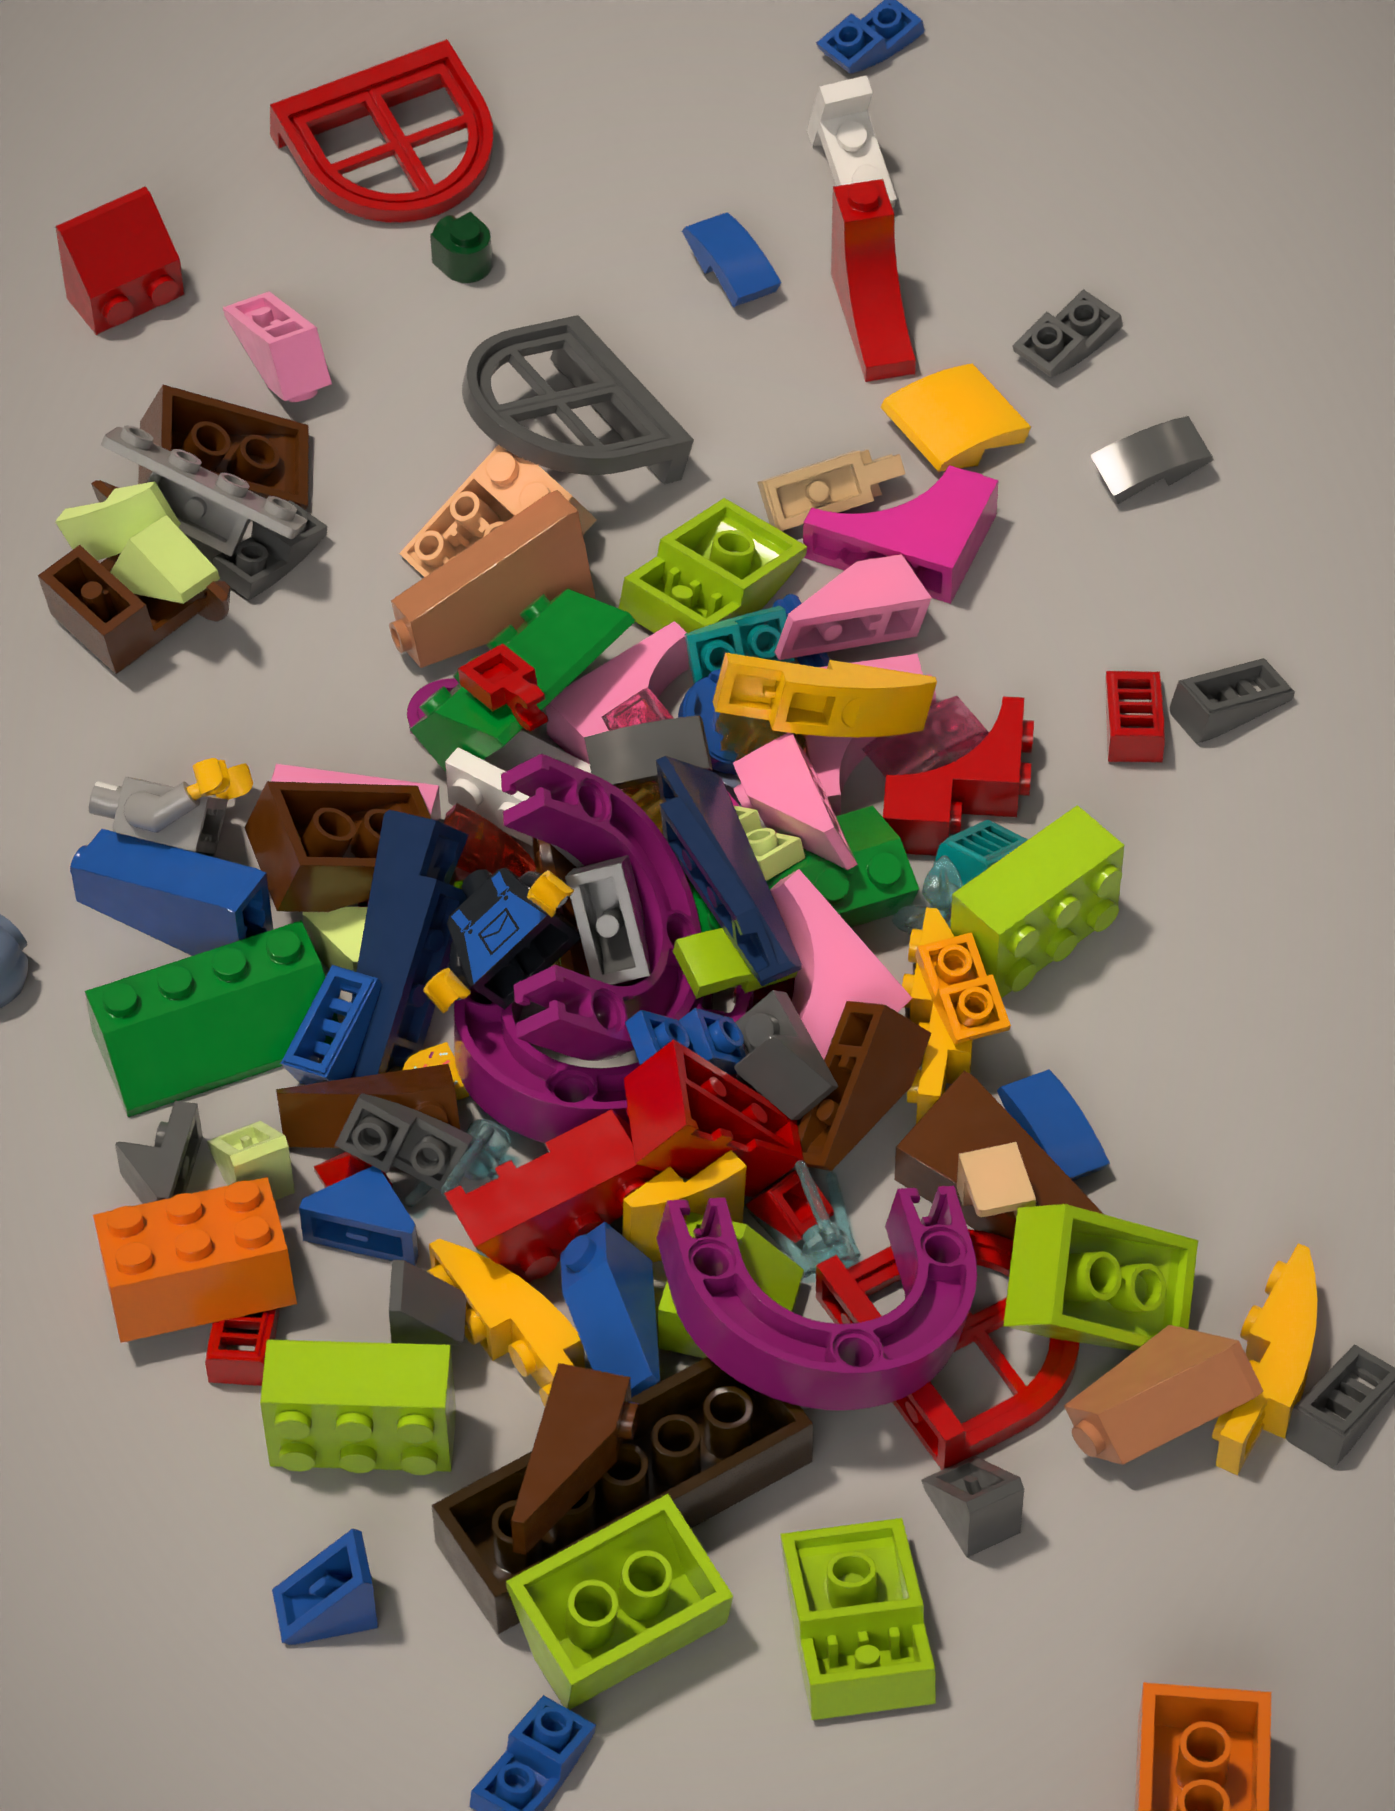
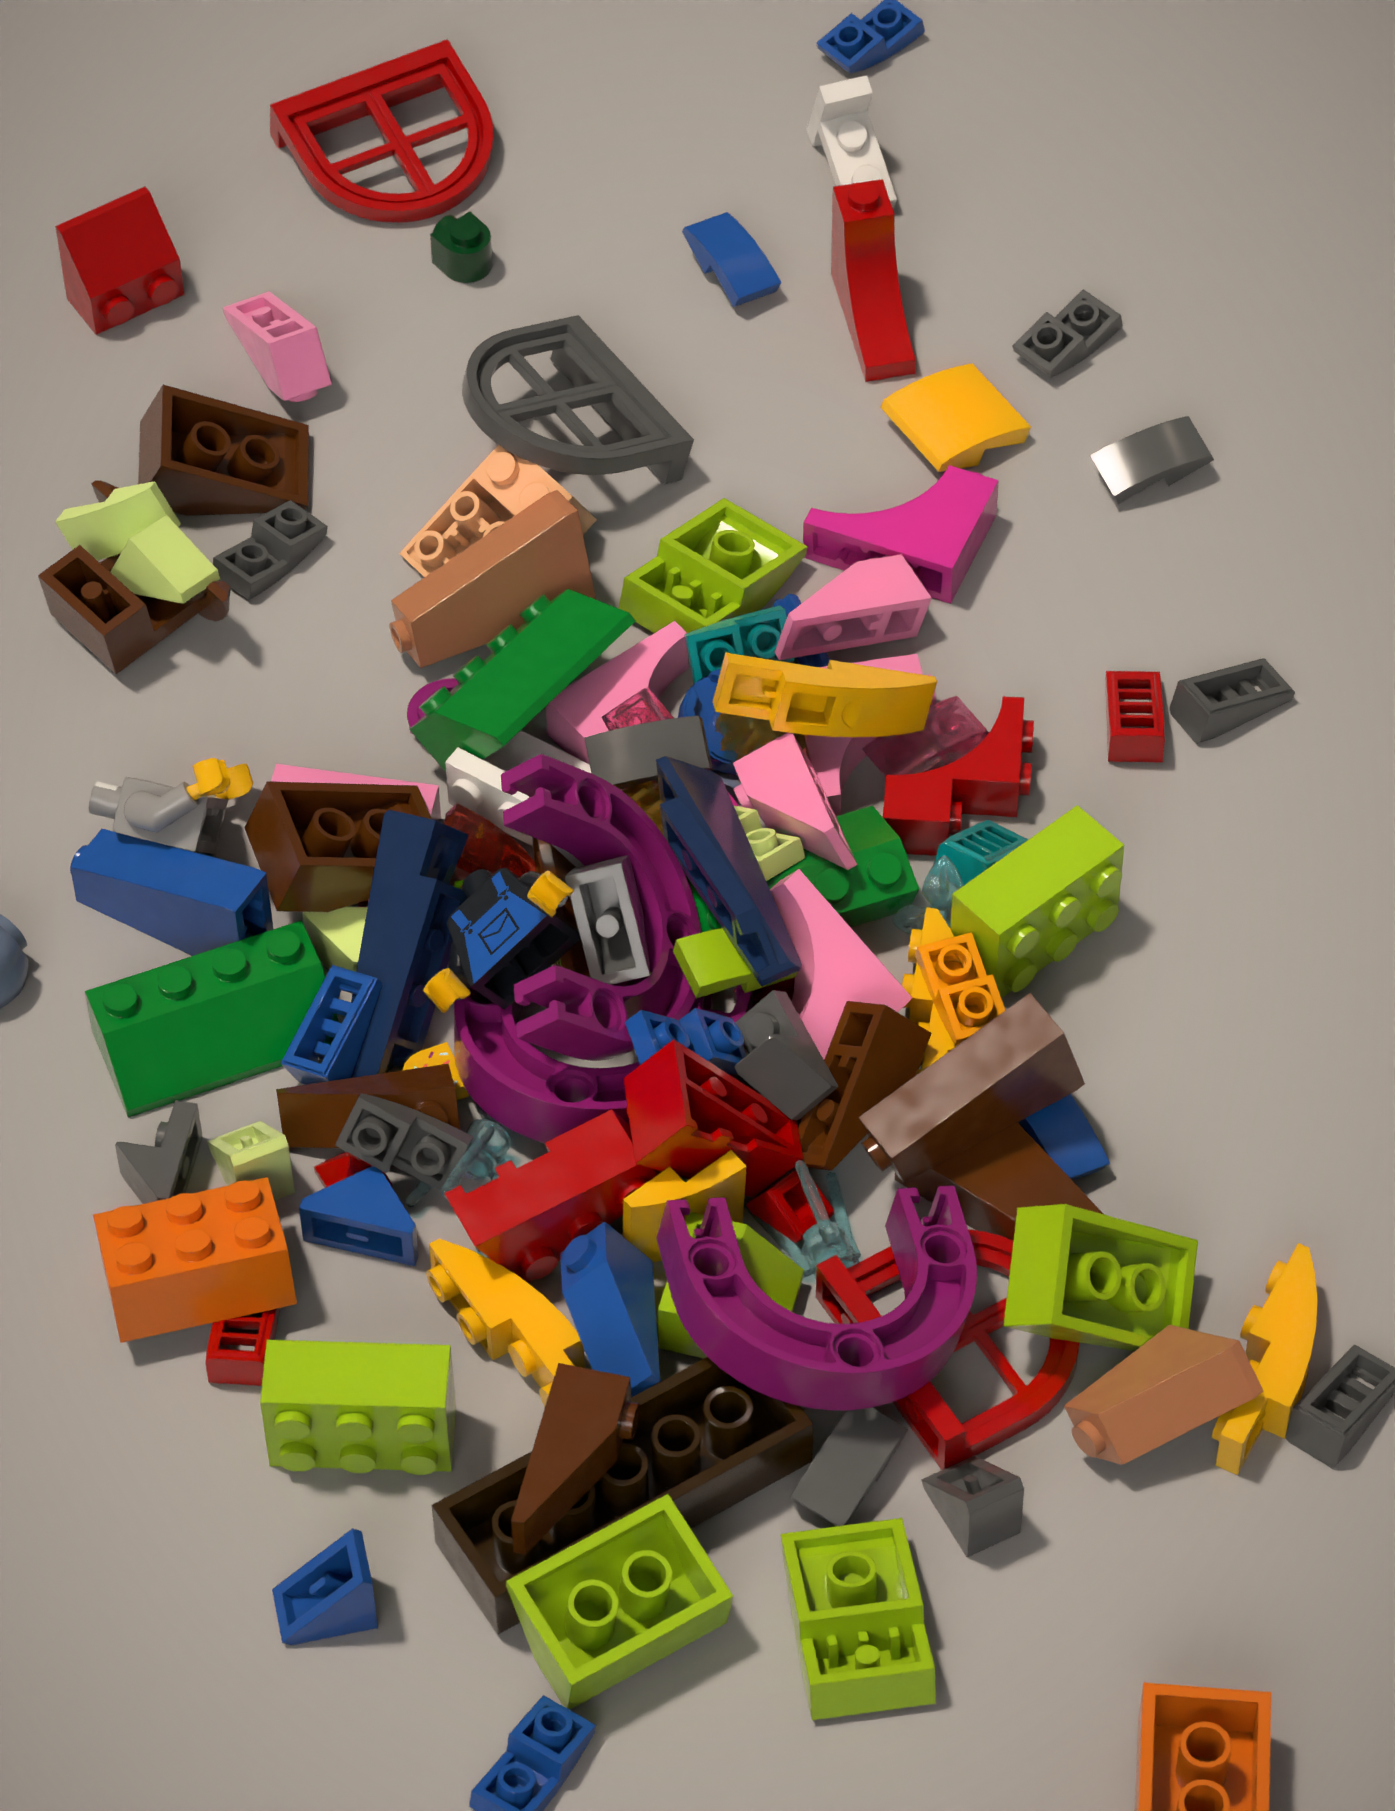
light grey bracket [101,425,307,556] -> none
dark grey slope [389,1260,466,1345] -> none
red plate [458,643,549,731] -> none
tan hinge [757,449,906,531] -> none
tan panel [957,1142,1036,1217] -> none
none -> dark grey slope [790,1407,908,1526]
none -> reddish brown slope [859,993,1085,1183]

